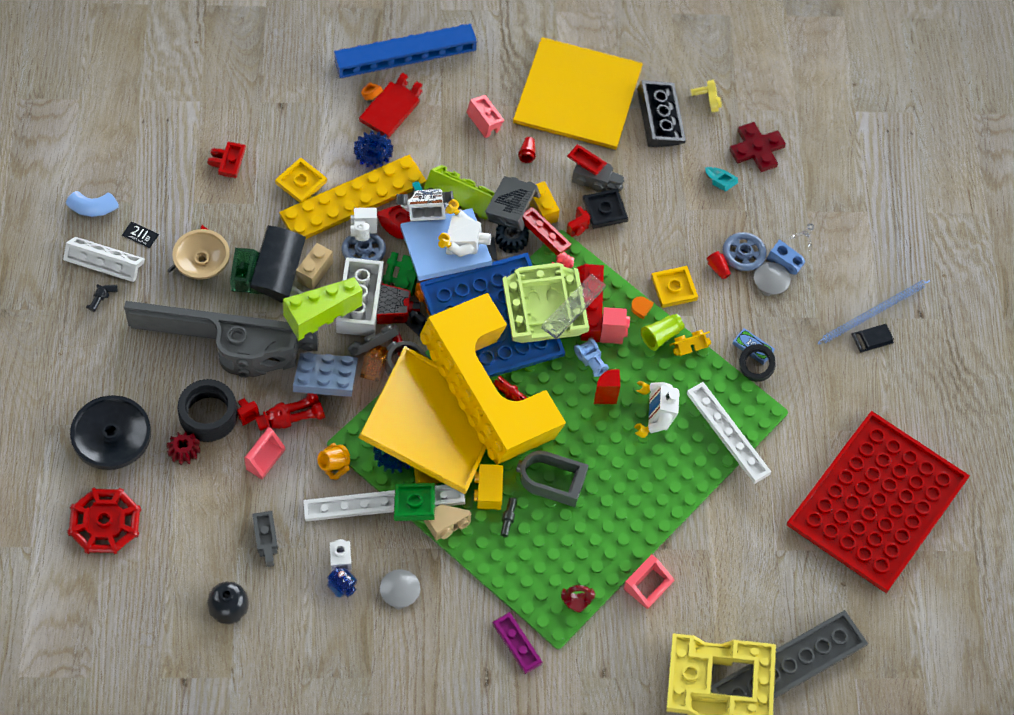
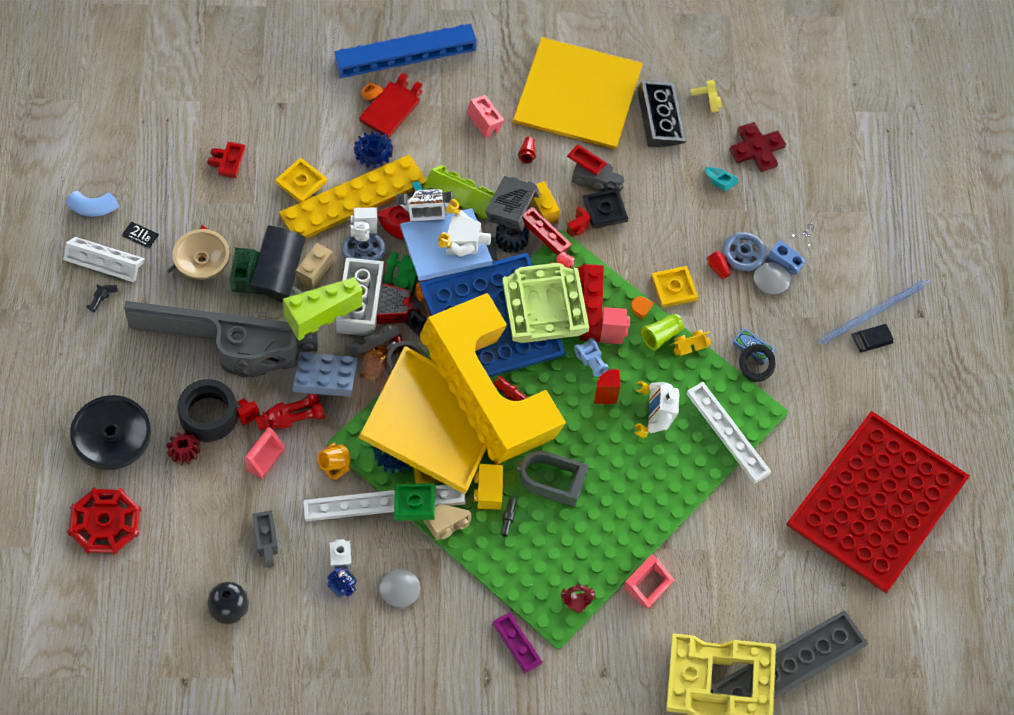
clear tile [542,274,606,339] -> none

